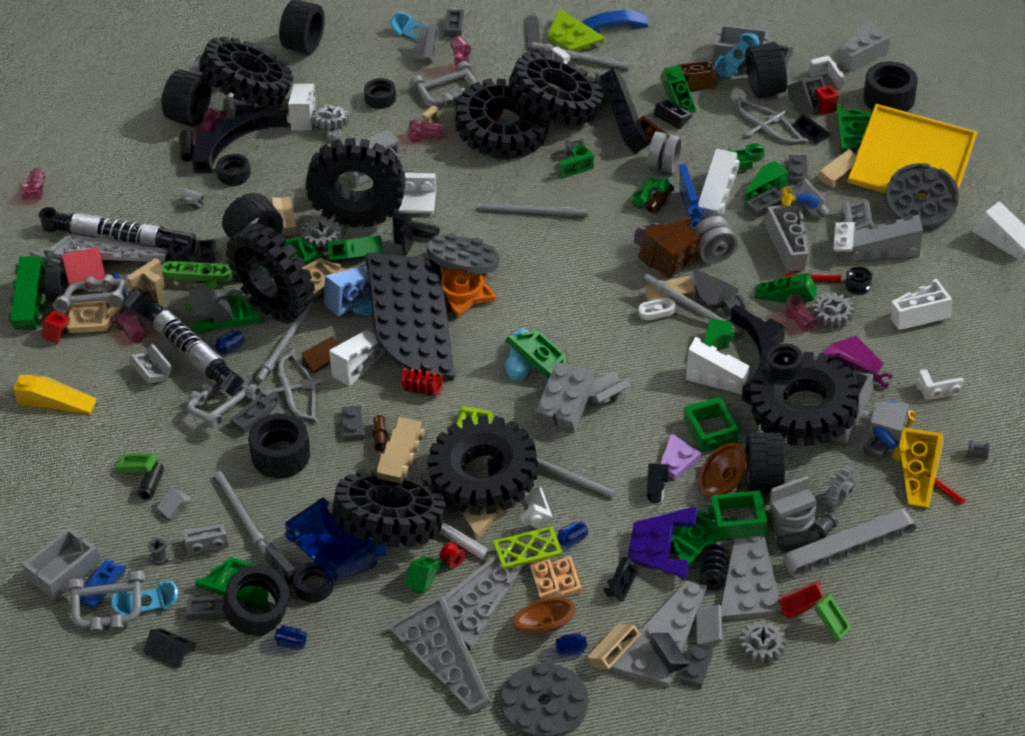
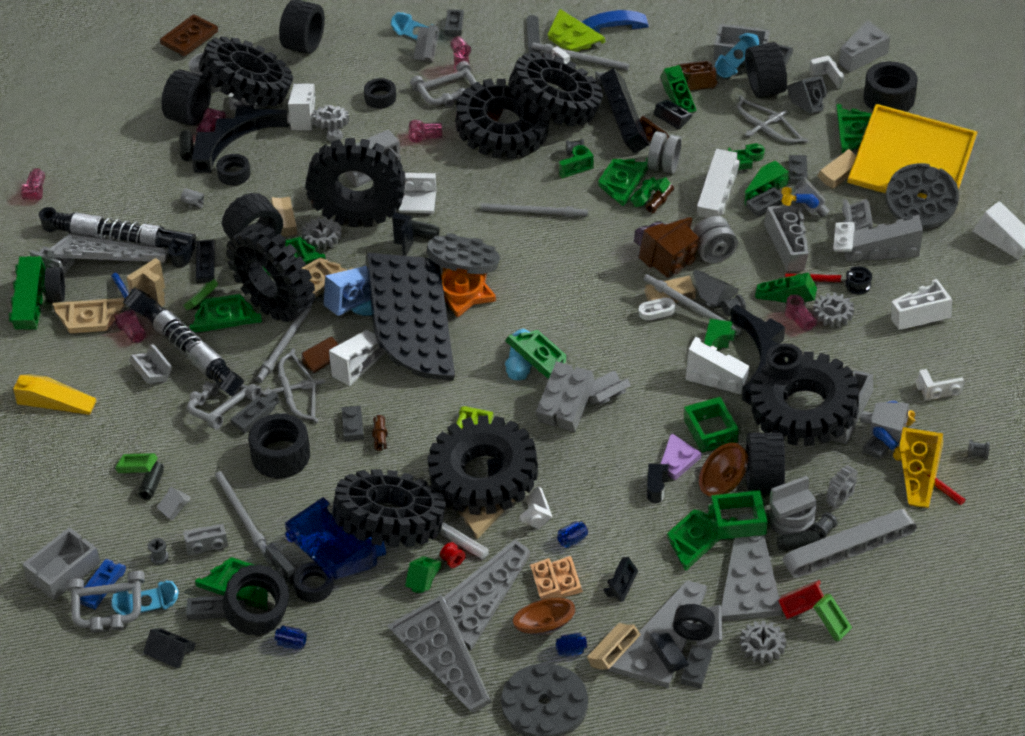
red panel [42,311,70,344] -> none
light grey bar [54,275,126,312] -> none
coral tile [62,247,105,285] -> none
bright green beam [161,261,233,282] -> none
dark grey slope [188,288,232,323] -> none
clear blue brick [215,329,245,355] -> none
green slope [327,236,384,261] -> none
tan brick [377,417,425,484] -> none
red piece [401,367,443,396] -> none
tan tile [422,105,439,130] -> none
lime window [492,526,563,570] -> none
light grey bar [537,458,616,498] -> none
dark purple wing [627,507,698,580] -> none
blue tile [679,164,702,231] -> none
black piece [699,543,727,590] -> none
black slope [792,113,830,145] -> none
red panel [815,85,839,115] -> none
magenta panel [822,336,894,388] -> none
none -> reddish brown plate [160,14,218,57]
none -> green wing [598,158,648,206]
none -> black tyre [673,604,715,640]

